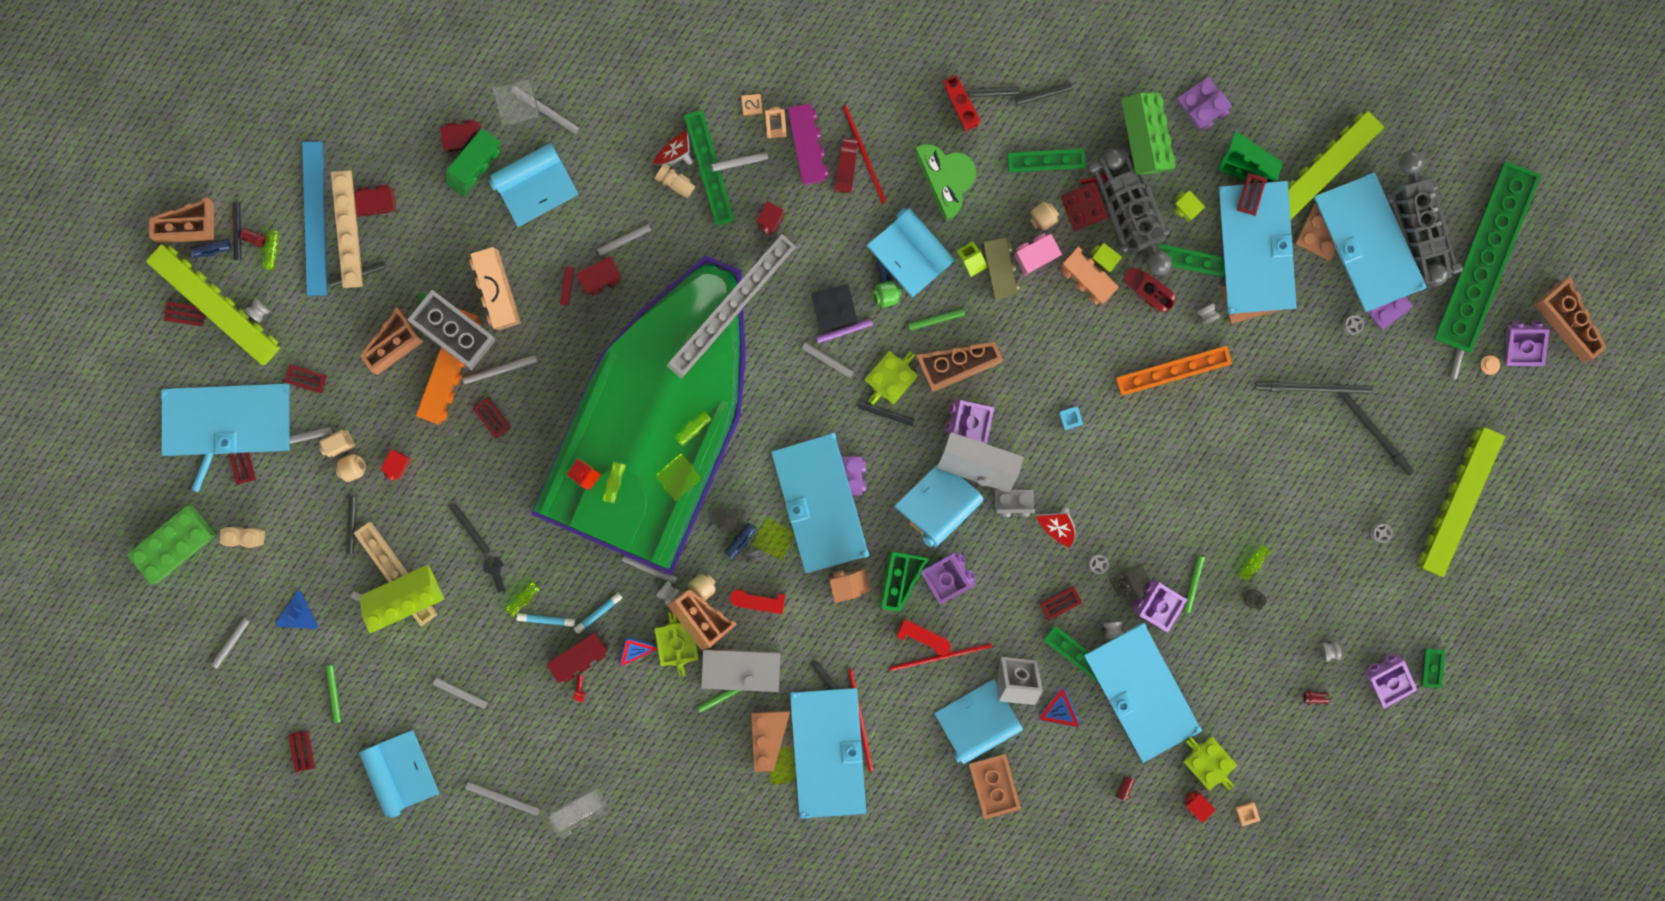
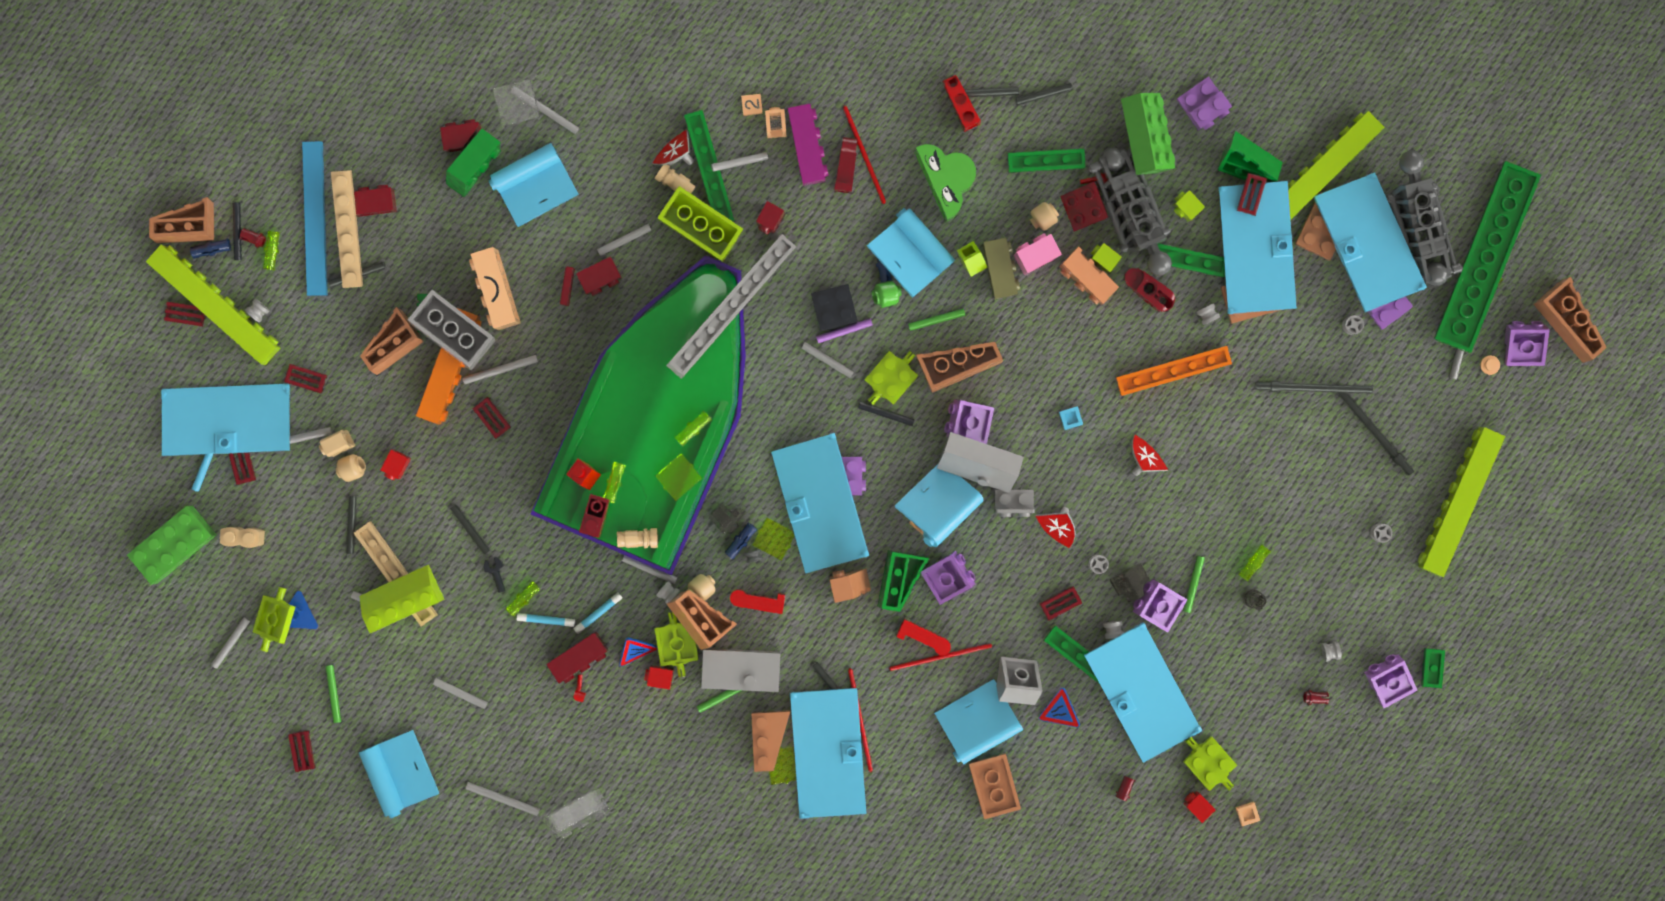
none -> lime plate [252,587,295,652]
none -> dark red slope [579,494,610,538]
none -> tan axle [617,528,658,548]
none -> red brick [644,665,674,690]
none -> lime slope [658,186,743,263]
none -> red shield [1132,434,1168,476]

